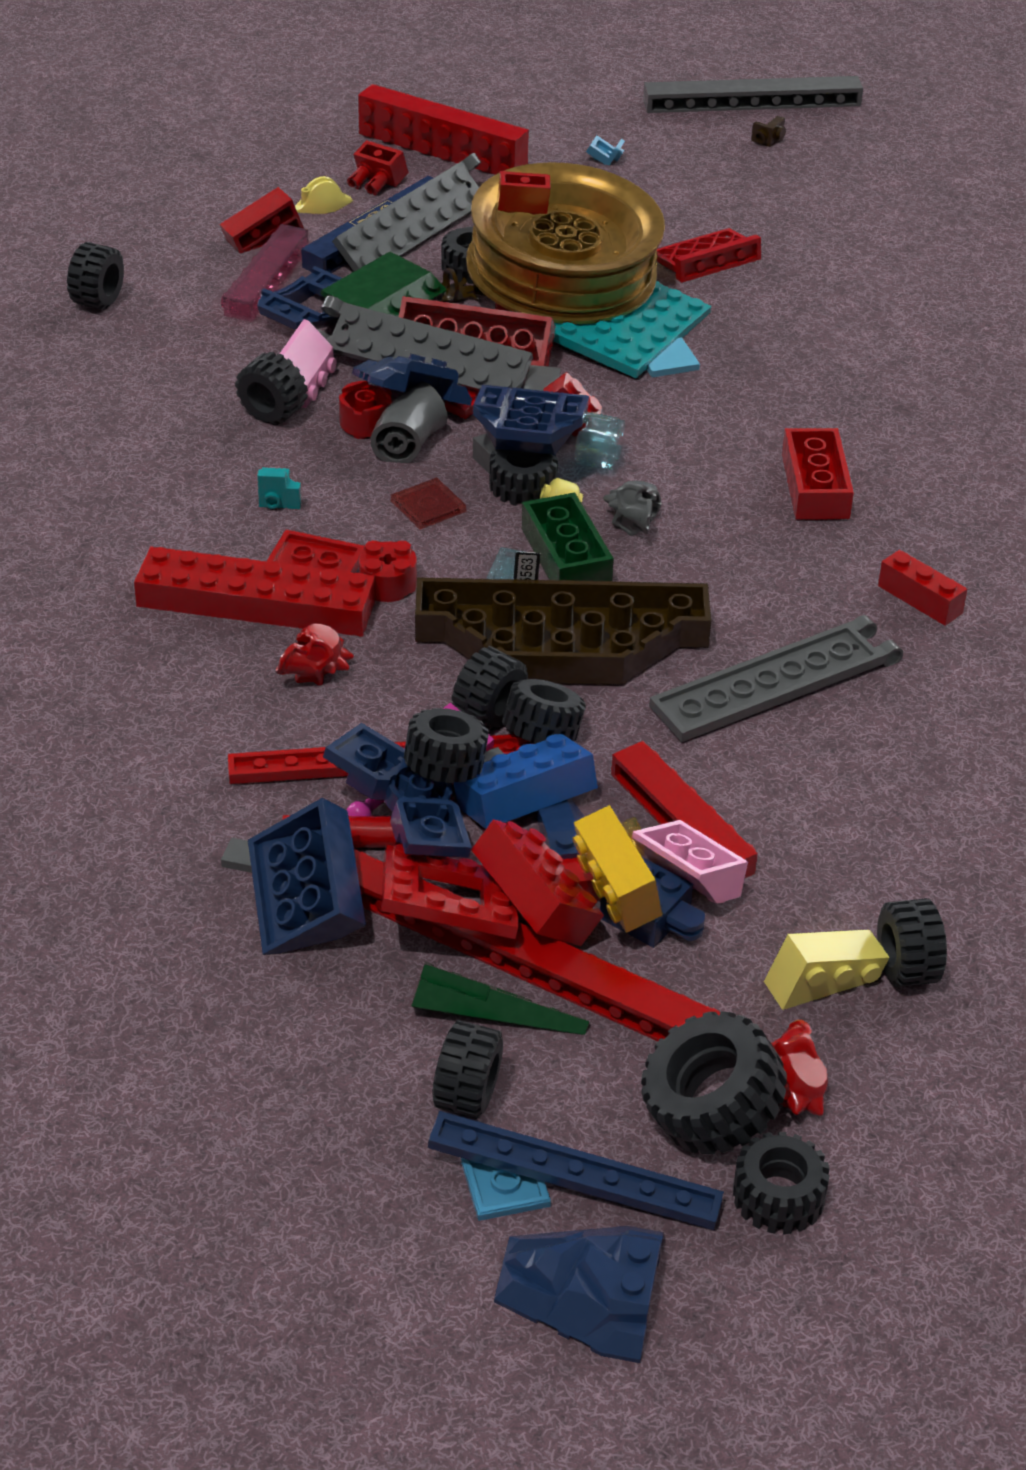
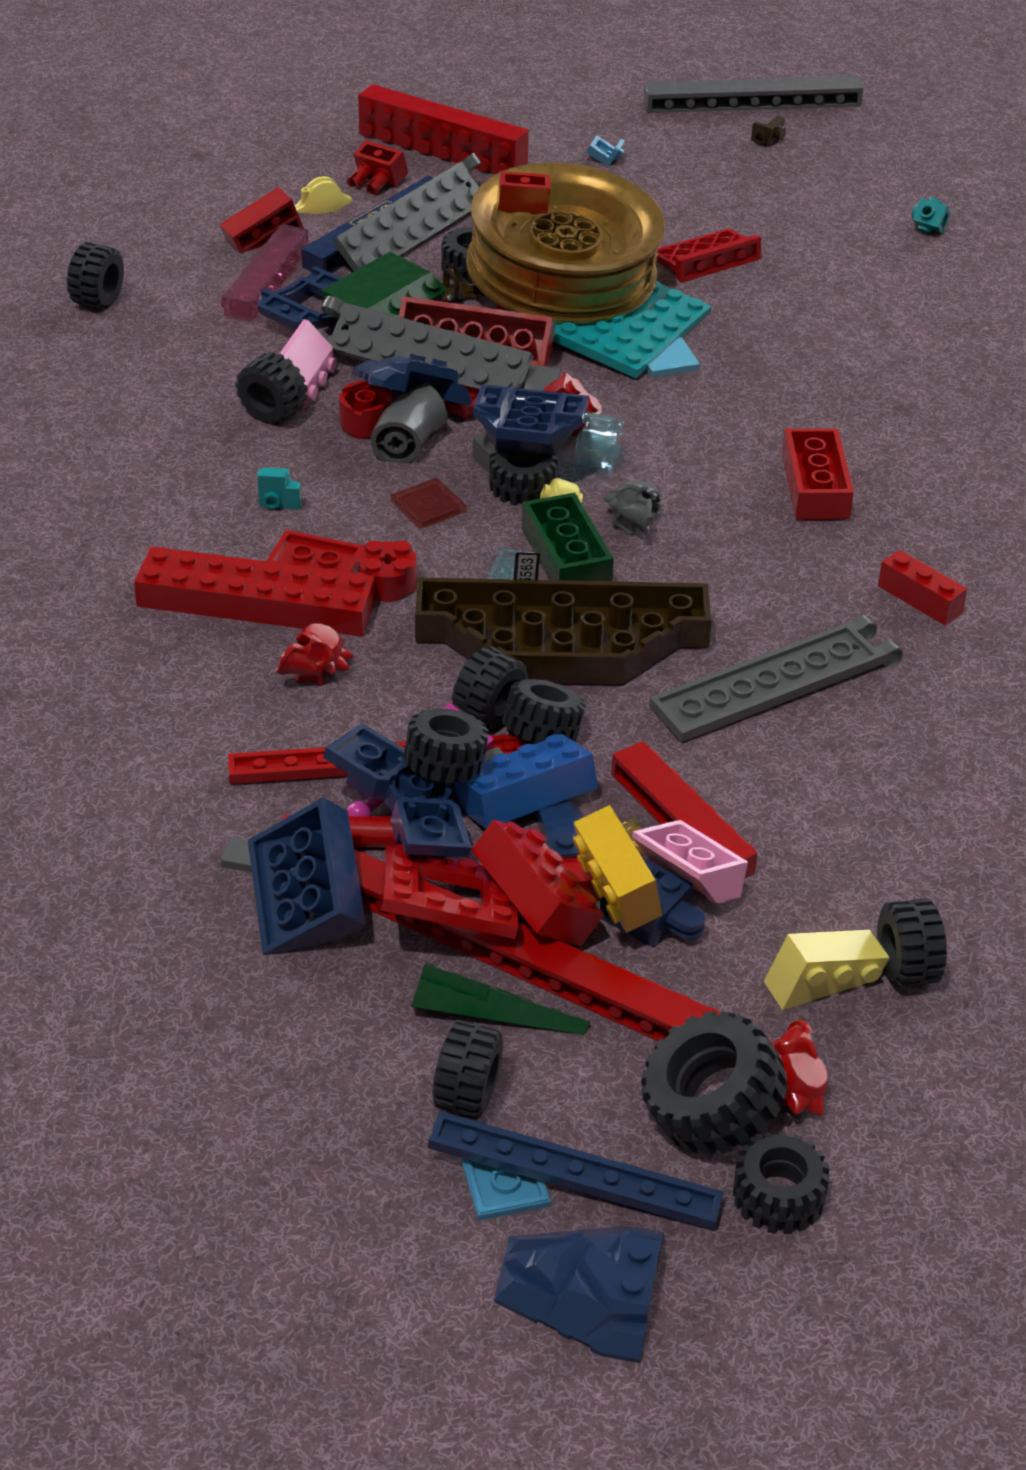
none -> teal brick [912,197,951,234]

